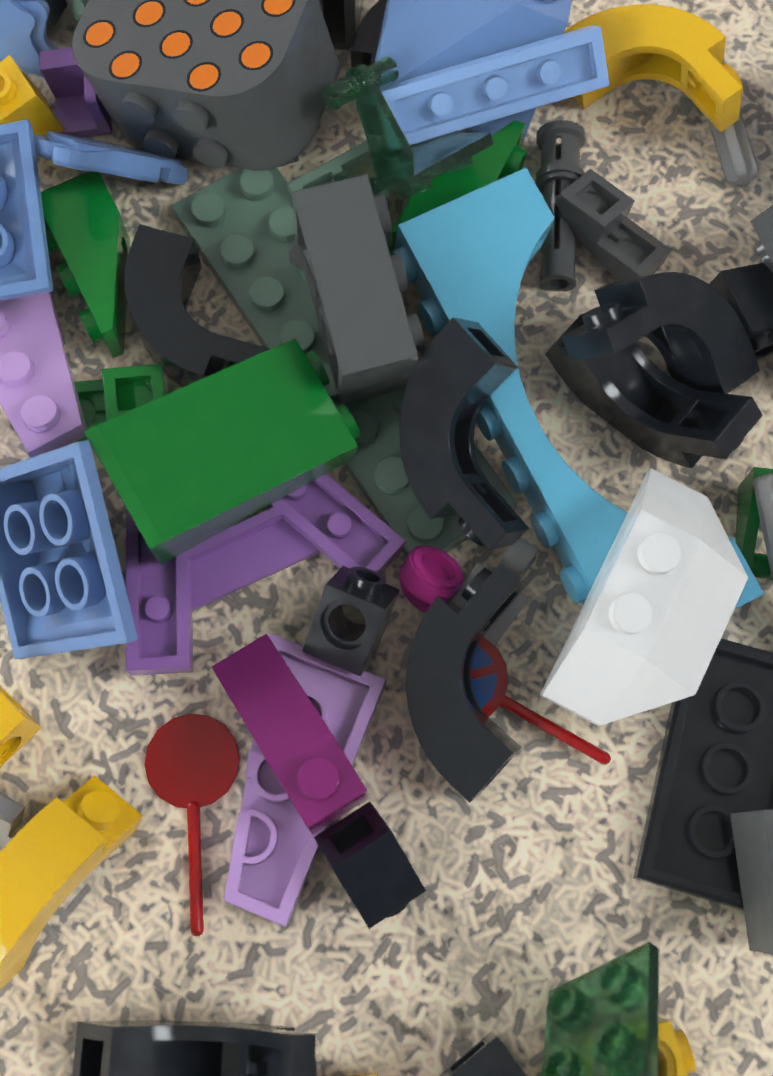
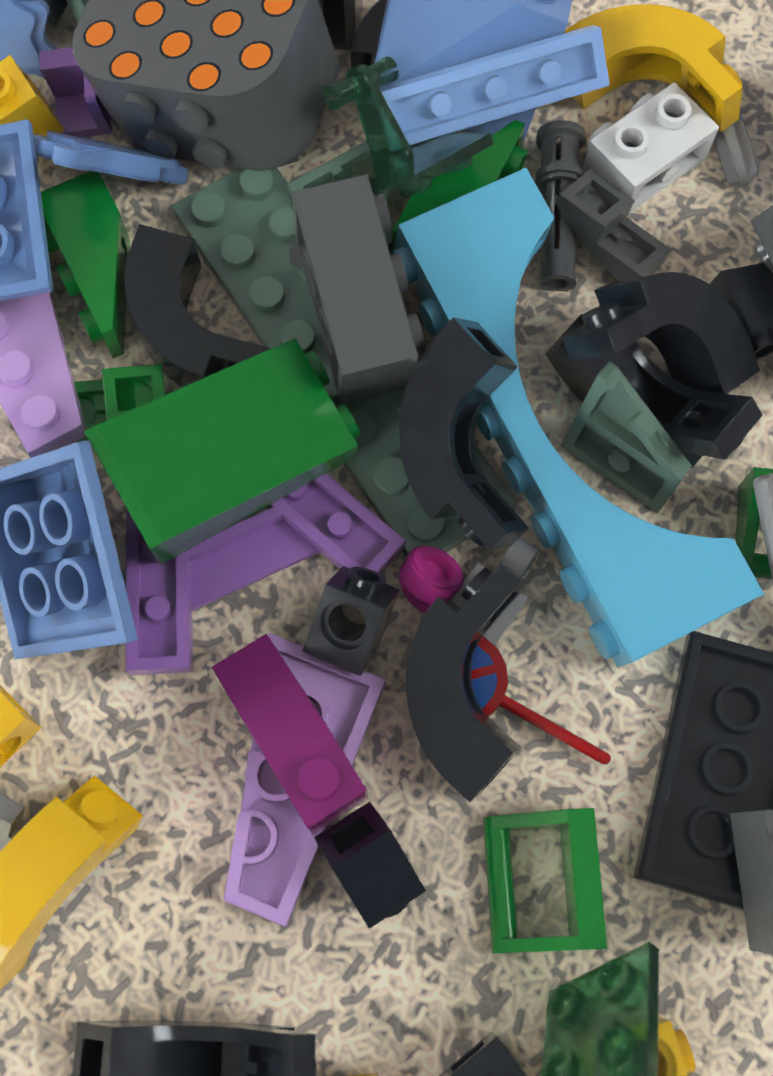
red piece [144,713,240,937] -> none
white wedge [540,468,748,726] -> none
none -> green tile [483,808,607,953]
none -> sand green wing [560,361,692,514]
none -> white brick [583,82,719,213]

